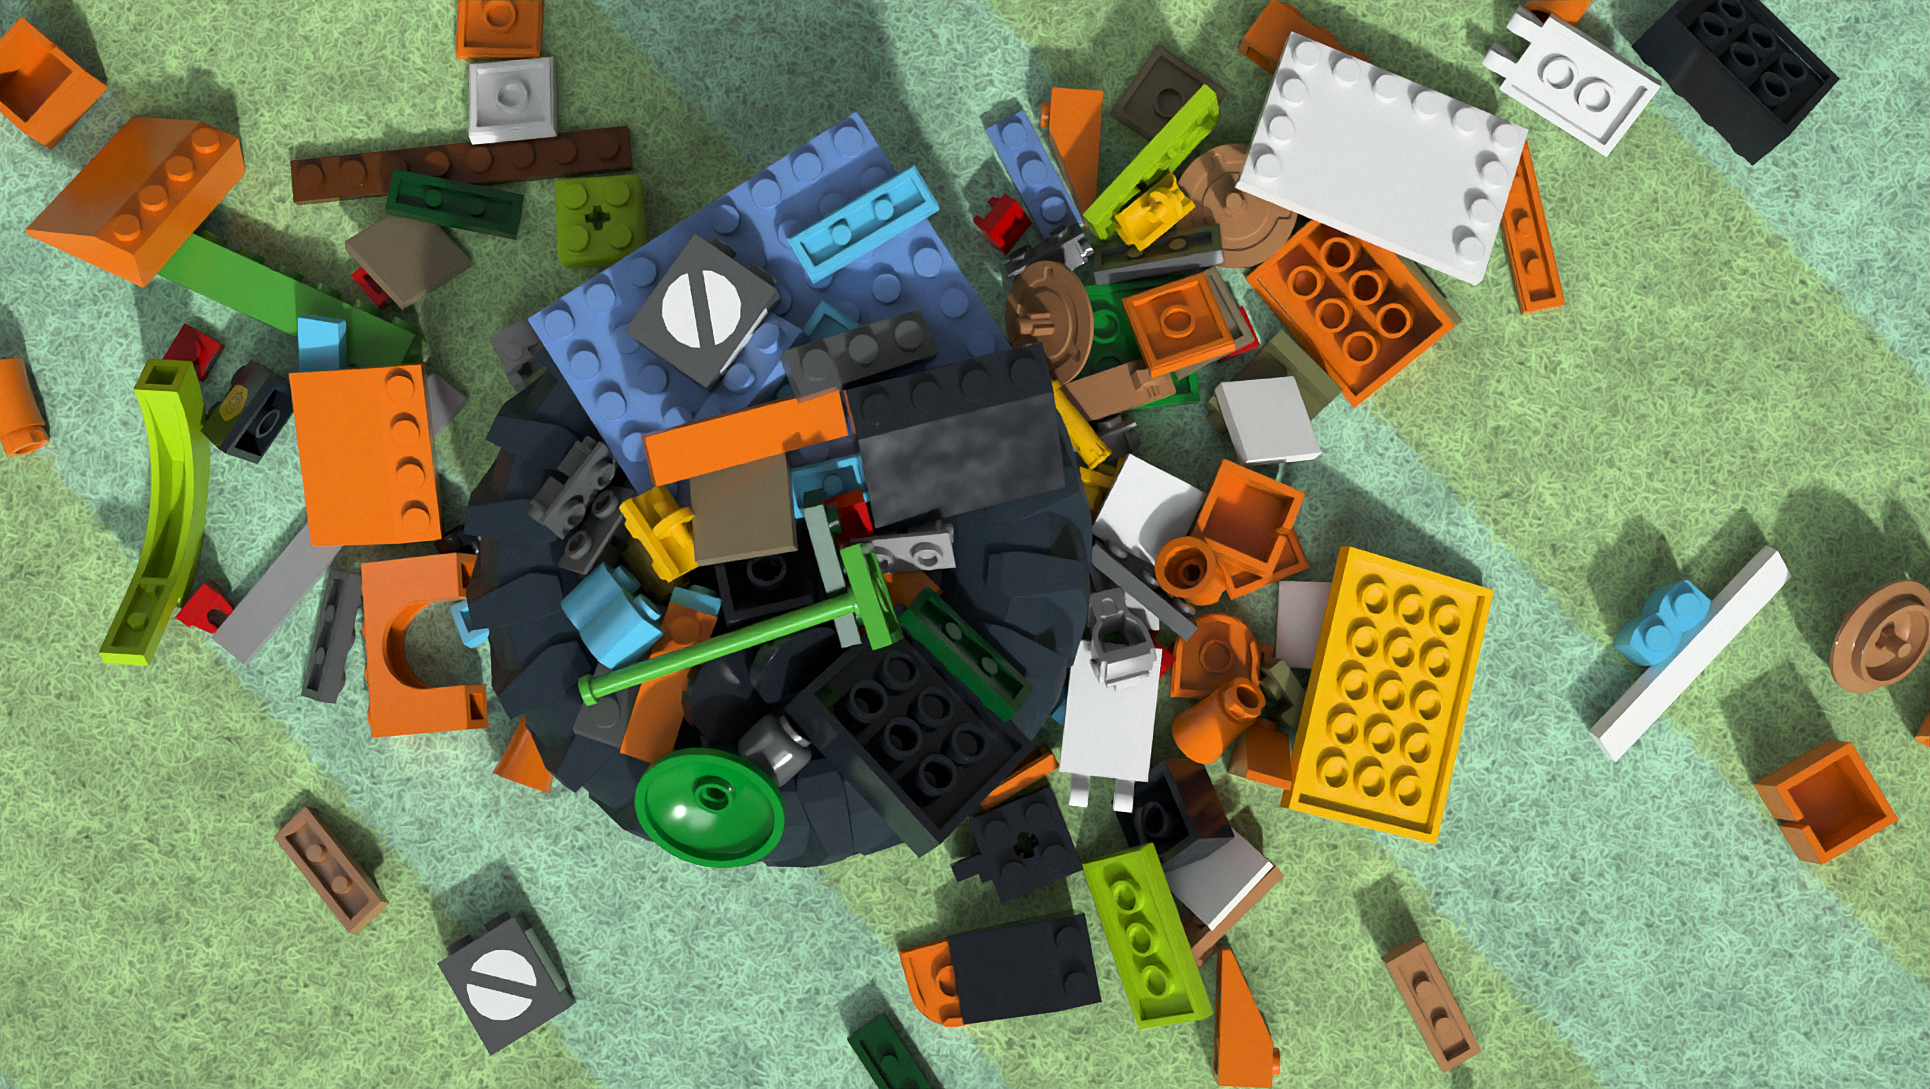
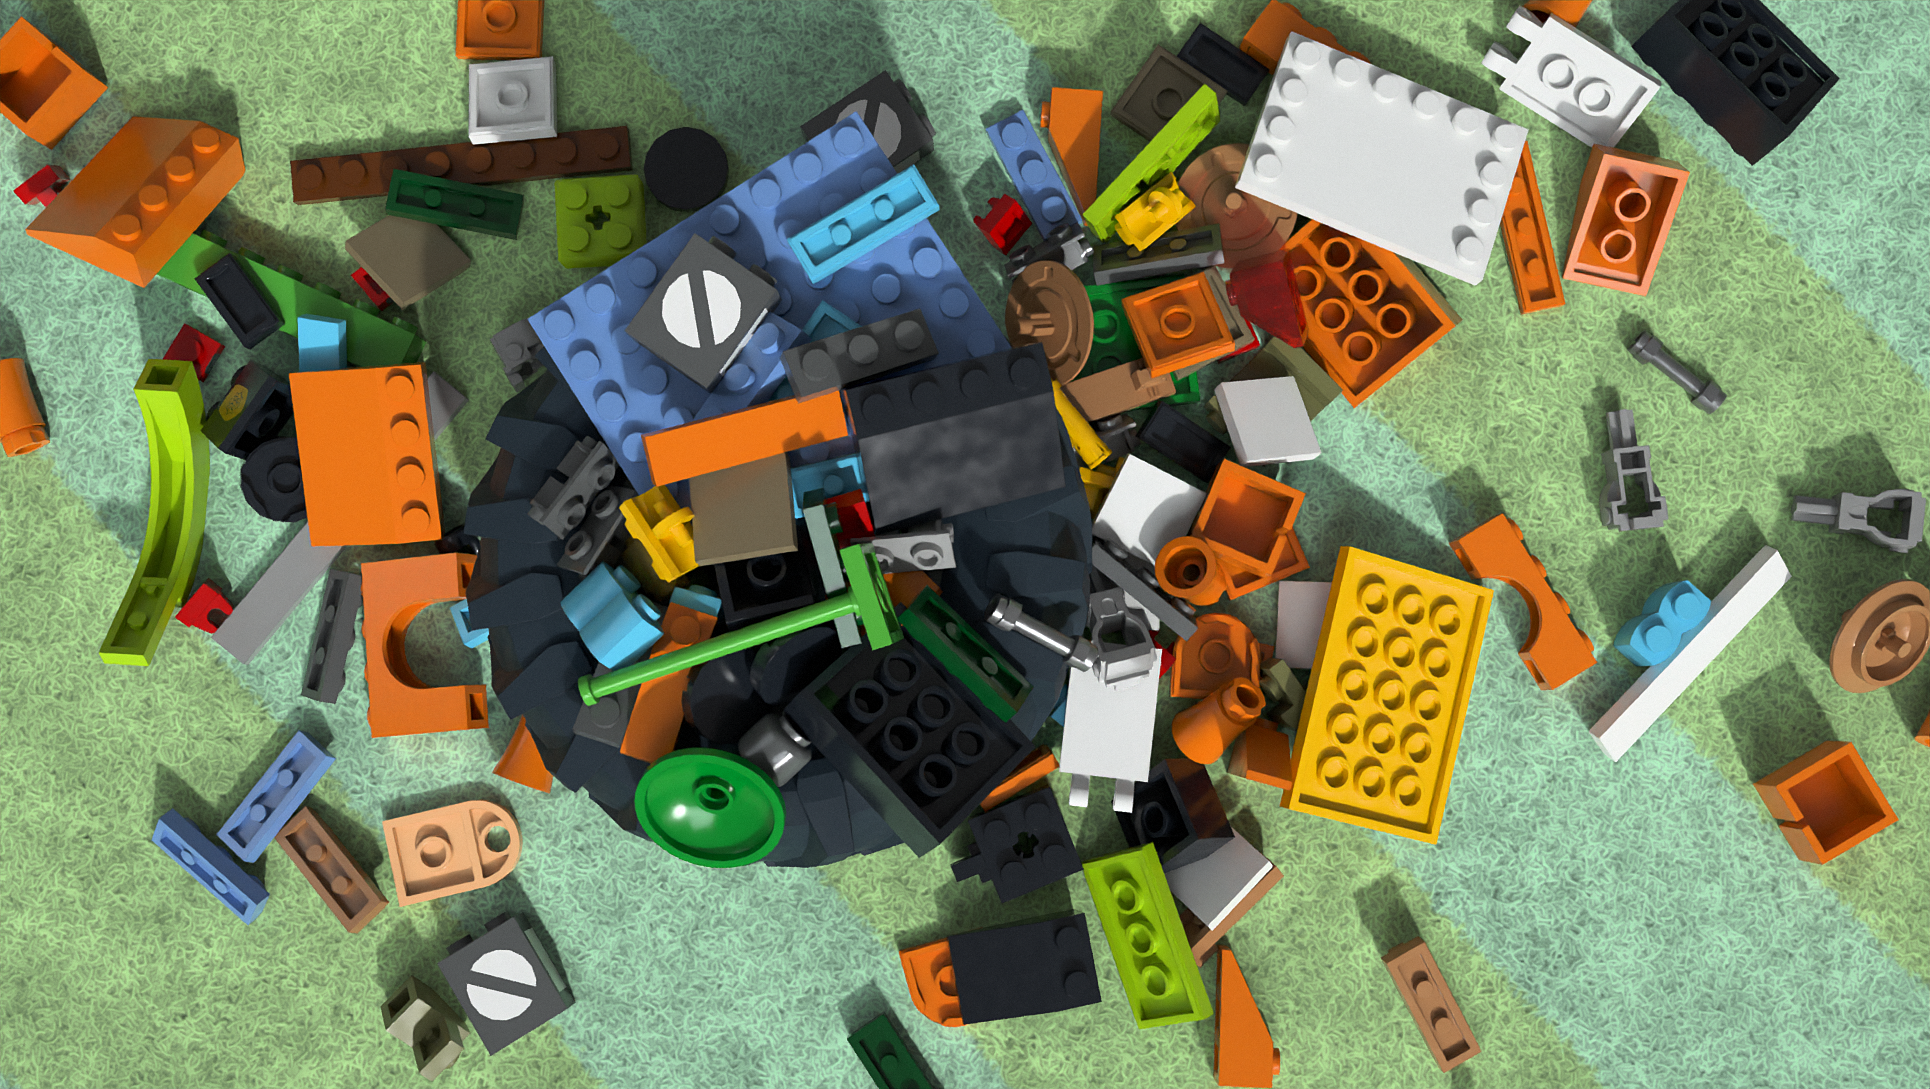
none -> red tile [13,164,70,207]
none -> medium blue plate [152,808,270,925]
none -> black tile [194,253,285,350]
none -> medium blue plate [216,730,336,863]
none -> black tile [239,436,307,523]
none -> olive brick [380,975,470,1082]
none -> light nougat tile [382,800,523,907]
none -> black tile [644,127,729,212]
none -> dark grey brick [800,70,936,174]
none -> flat silver bar [984,593,1098,672]
none -> black tile [1135,400,1231,483]
none -> black tile [1177,23,1270,106]
none -> clear red slope [1225,248,1309,348]
none -> orange arch [1449,513,1597,690]
none -> orange slope [1562,144,1690,296]
none -> light grey piece [1599,409,1668,532]
none -> flat silver bar [1627,330,1727,414]
none -> light grey piece [1791,489,1926,553]

